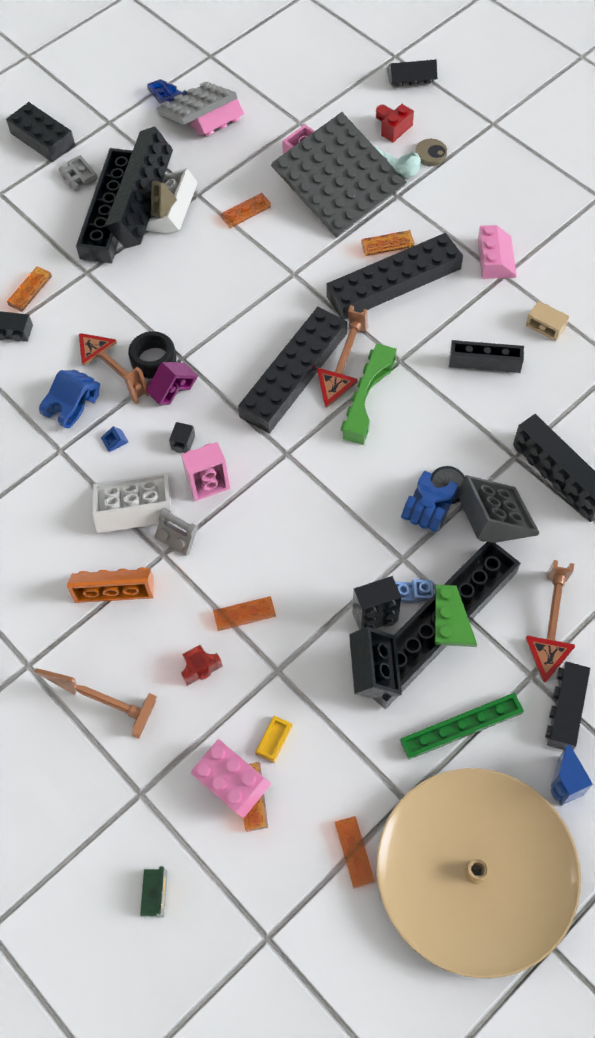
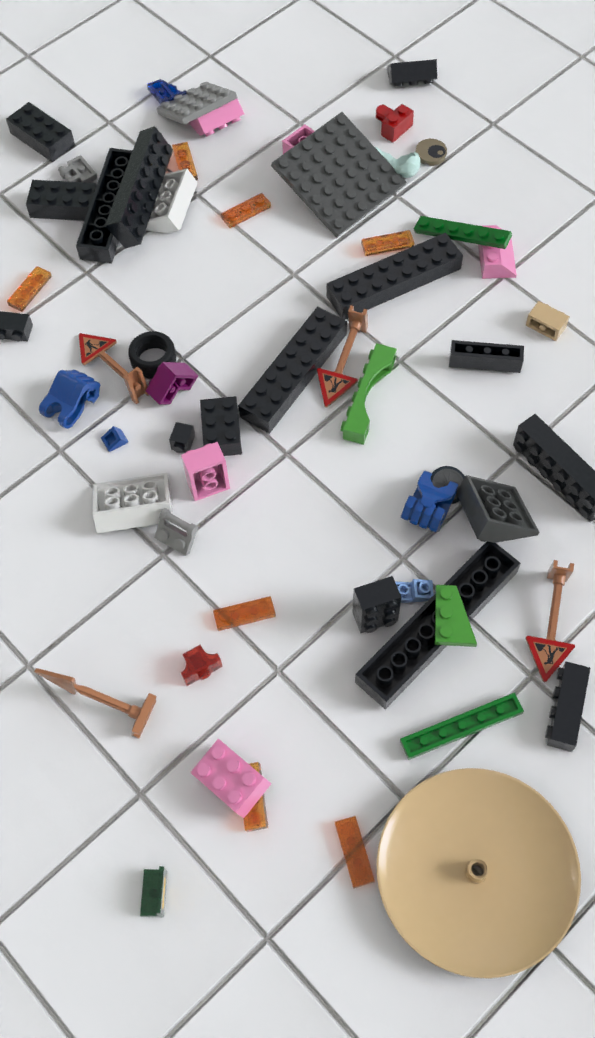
orange slope [67,567,154,603] -> none
dark tan slope [151,181,177,218] -> none
yellow tile [255,715,293,763] -> none
black slope [349,626,402,698] -> none
blue slope [551,745,593,806] -> none
none -> black brick [26,180,97,221]
none -> clear orange plate [172,142,198,181]
none -> black brick [200,396,242,456]
none -> green plate [414,216,512,249]

